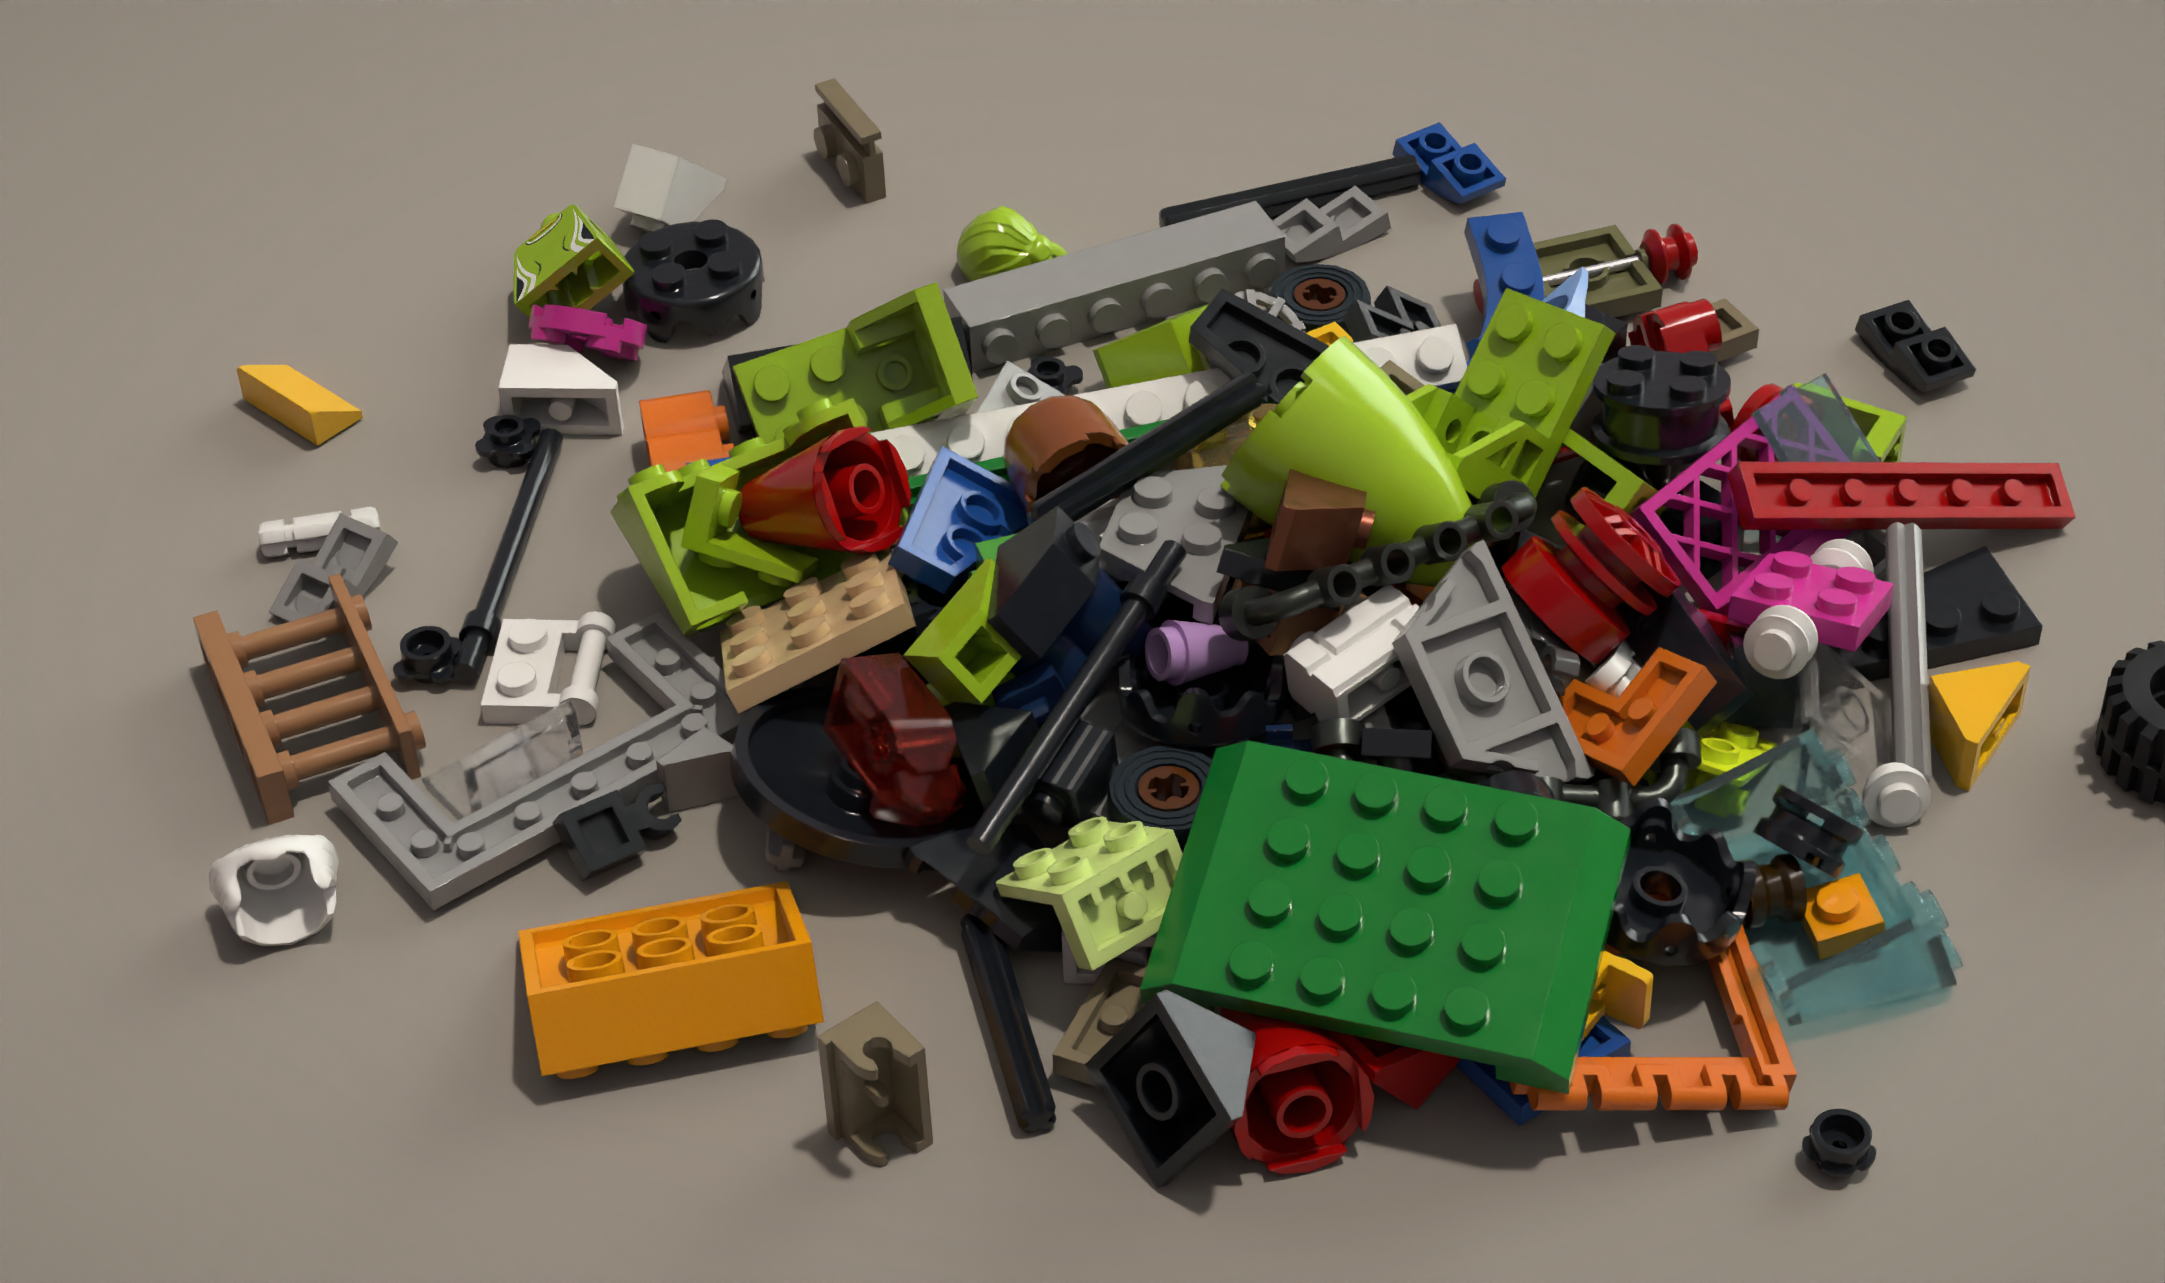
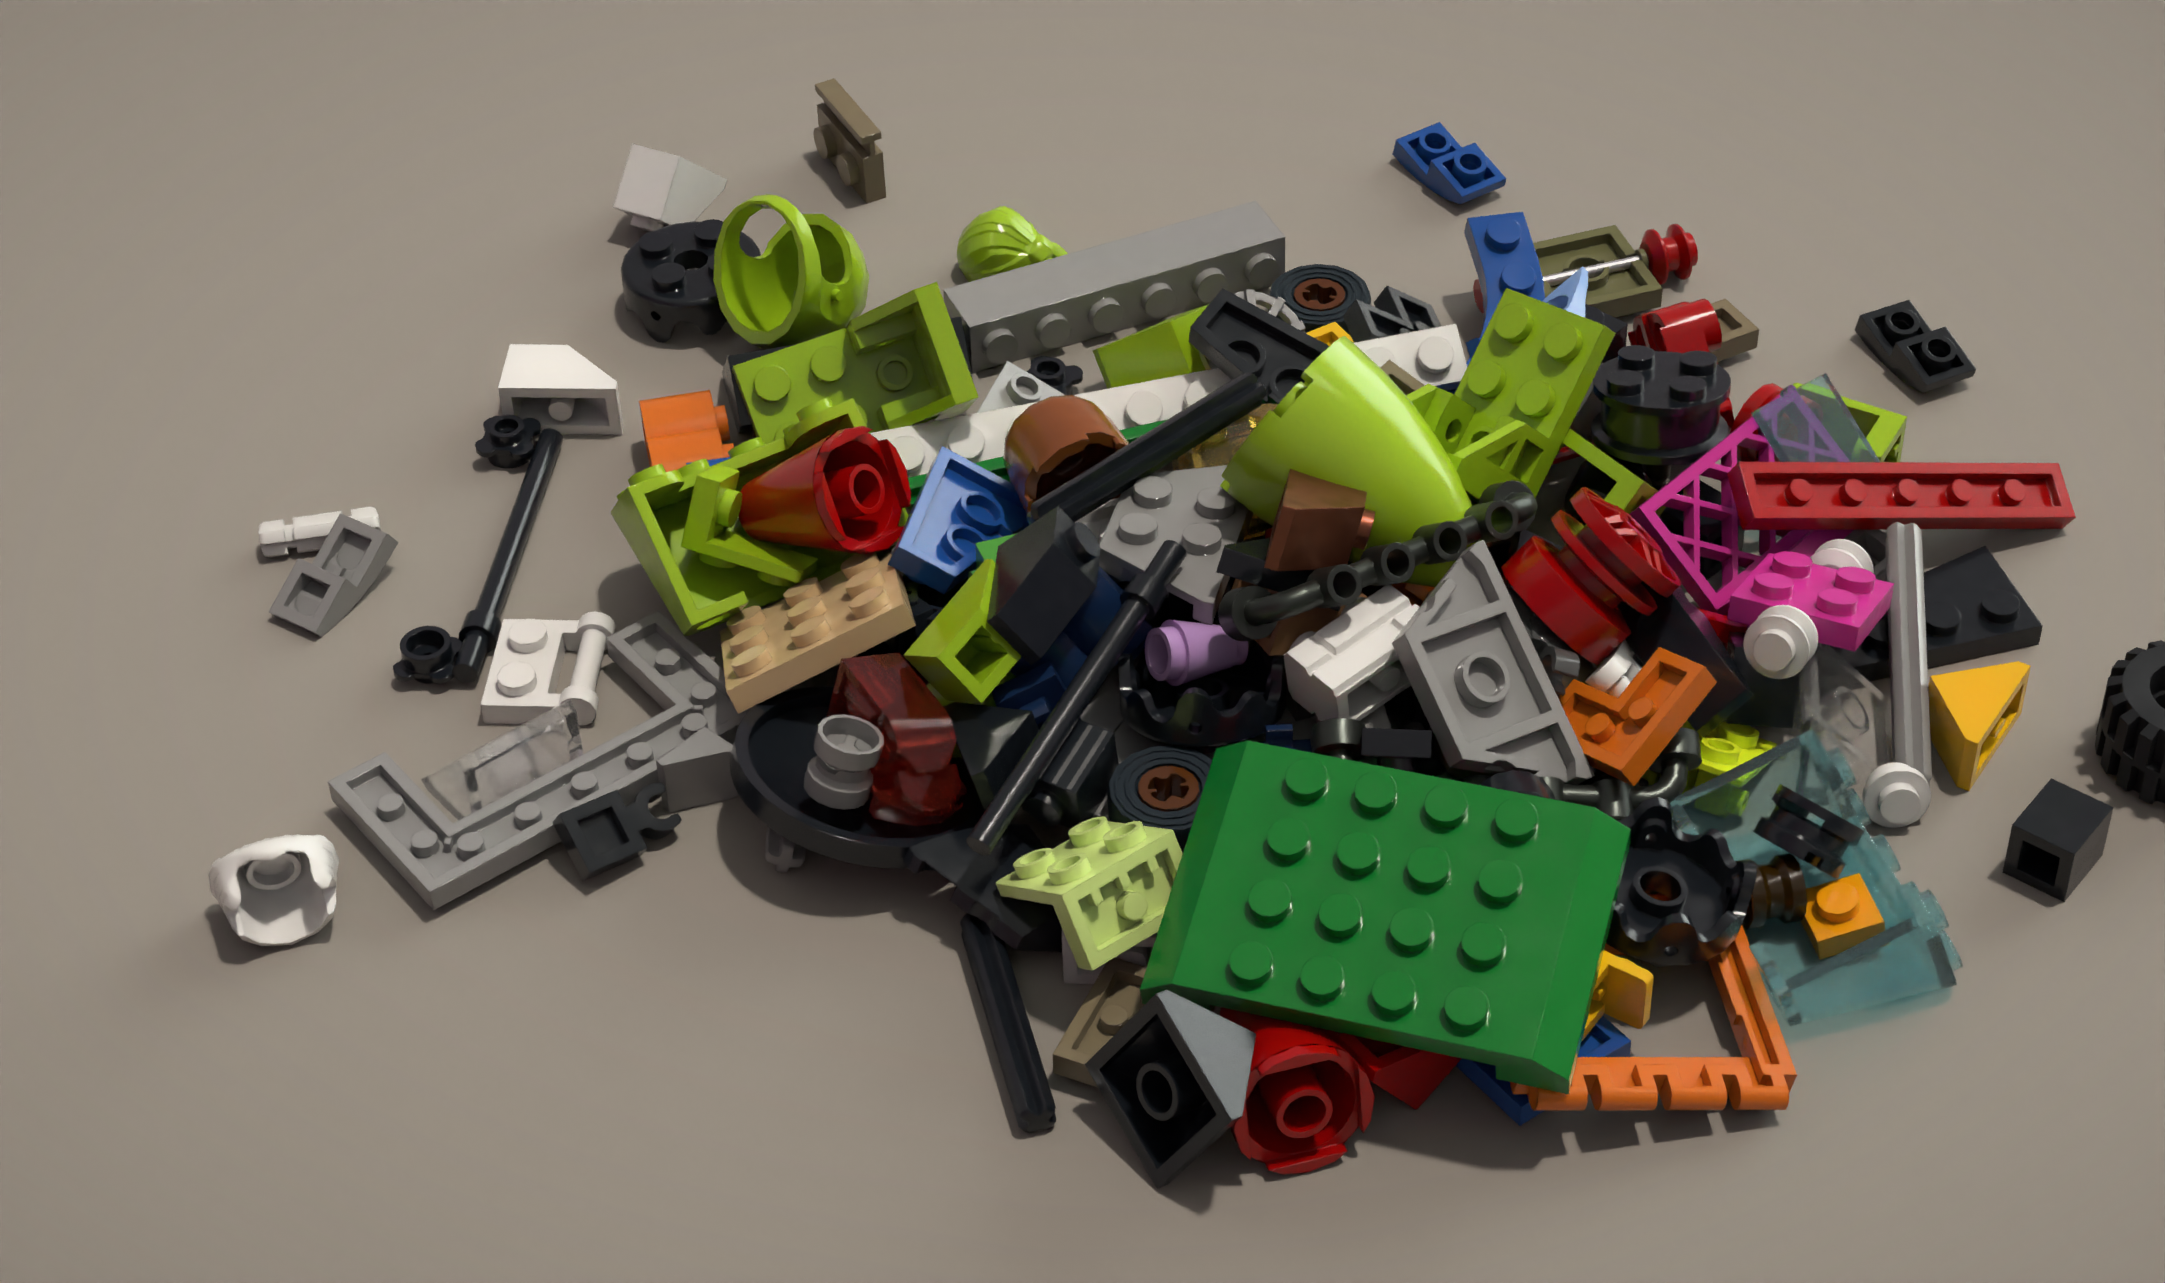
medium nougat fence [192,573,426,825] -> none
yellow slope [237,365,363,446] -> none
lime torso [514,204,634,319] -> none
light orange slope [518,881,824,1079] -> none
dark pink plate [528,304,647,361] -> none
dark tan hinge [817,1001,933,1167] -> none
black axle [1159,154,1421,228] -> none
light grey slope [1272,186,1391,263] -> none
black plate [1802,1109,1876,1178] -> none
none -> lime piece [713,194,869,350]
none -> light grey wheel [804,714,884,810]
none -> black brick [2003,778,2114,902]

